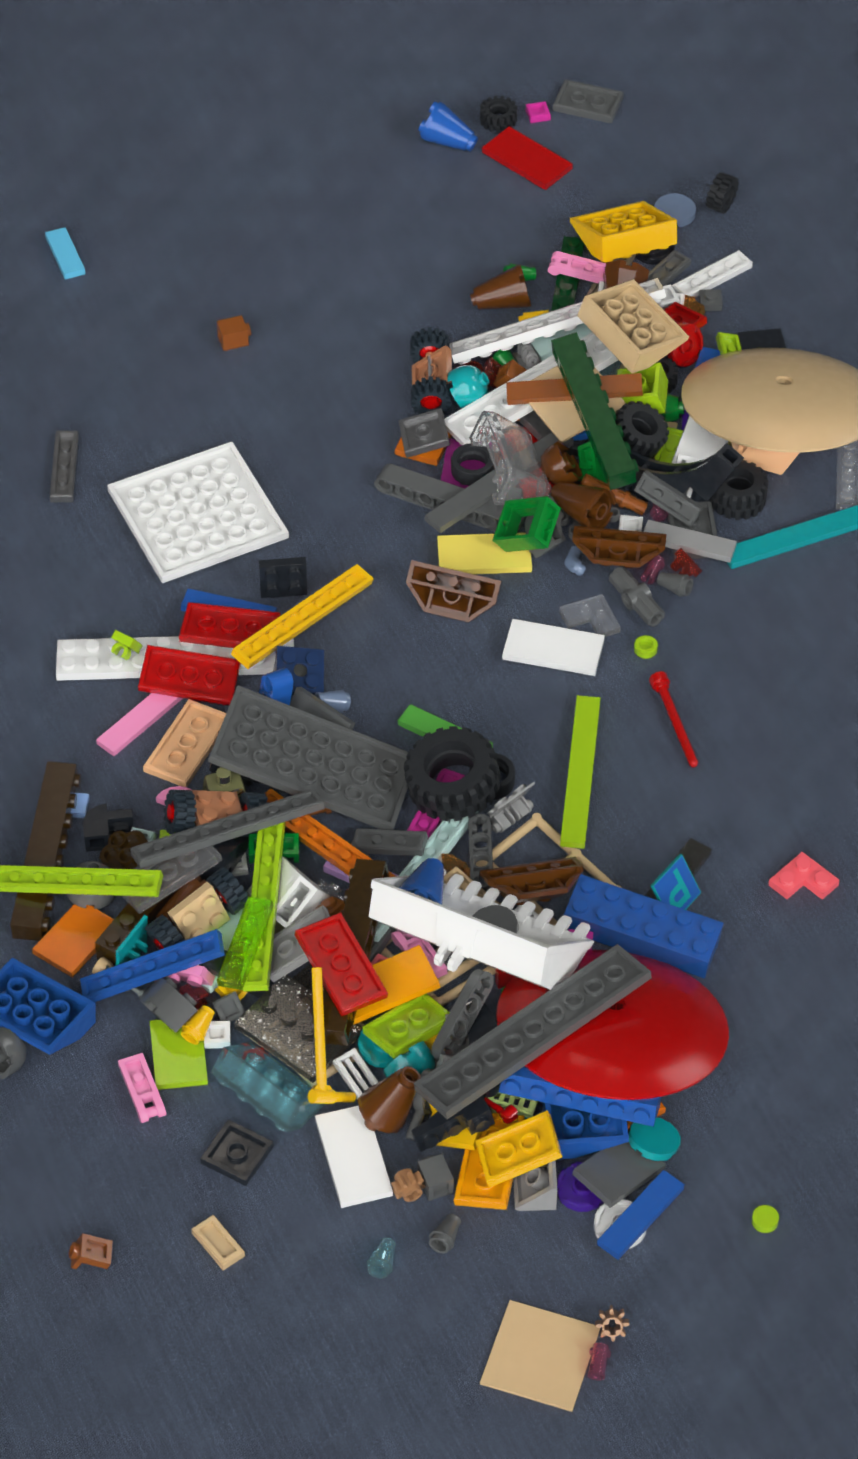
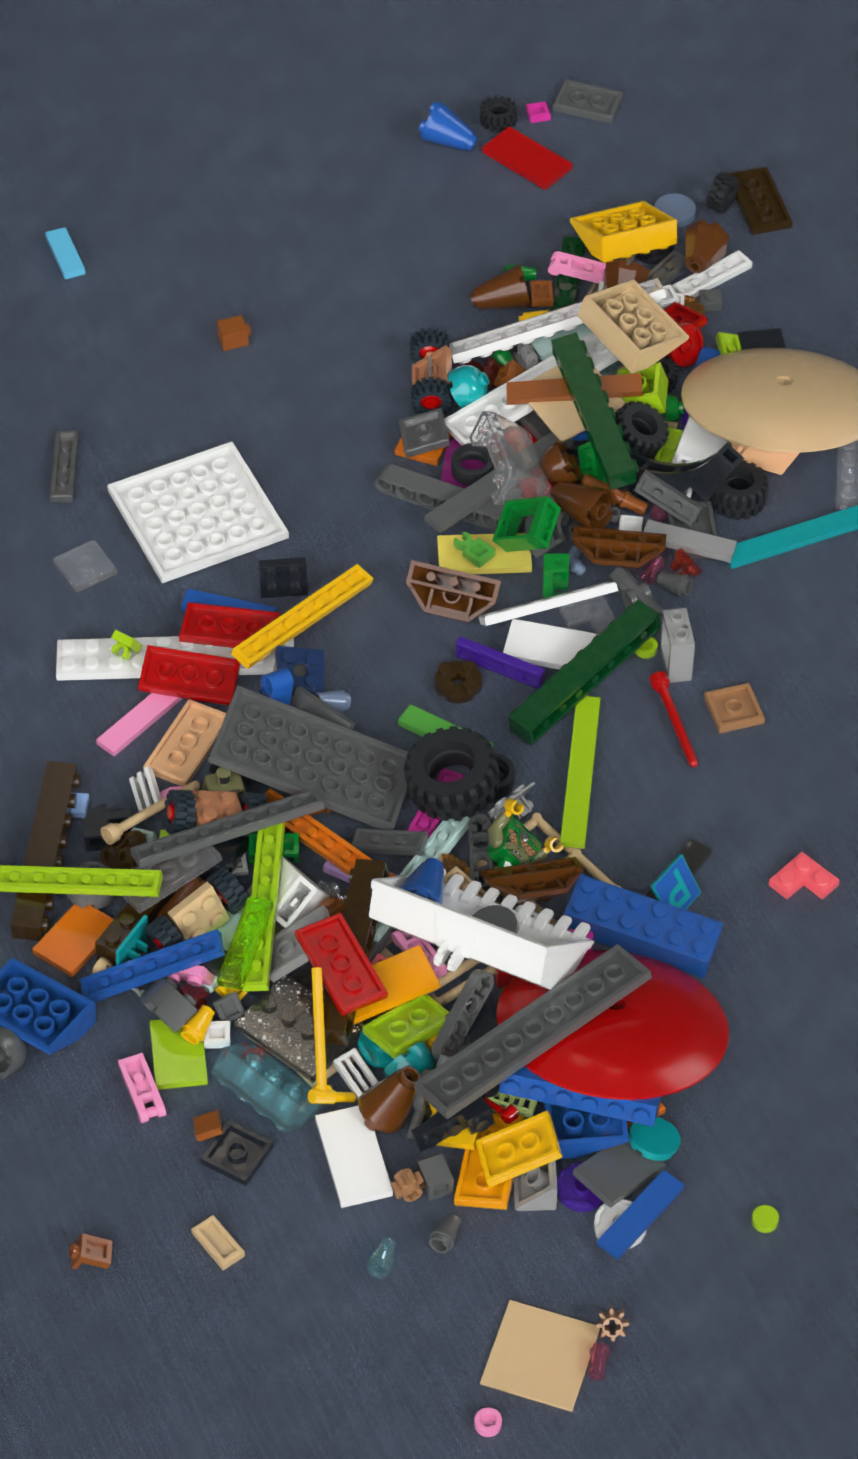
none -> clear tile [54,540,117,593]
none -> tan piece [101,781,200,845]
none -> white tile [129,766,162,812]
none -> dark orange tile [193,1109,223,1142]
none -> dark brown plate [435,661,482,703]
none -> bright green plate [454,532,495,568]
none -> dark purple tile [456,636,545,689]
none -> bright pink tile [474,1407,502,1437]
none -> white tile [479,581,618,626]
none -> torso [487,799,563,868]
none -> dark green brick [508,600,661,746]
none -> dark orange bracket [529,280,554,307]
none -> green hinge [542,554,570,599]
none -> light grey window [660,608,695,683]
none -> reddish brown cone [684,219,729,273]
none -> medium nougat tile [704,683,765,734]
none -> dark brown tile [727,167,793,235]

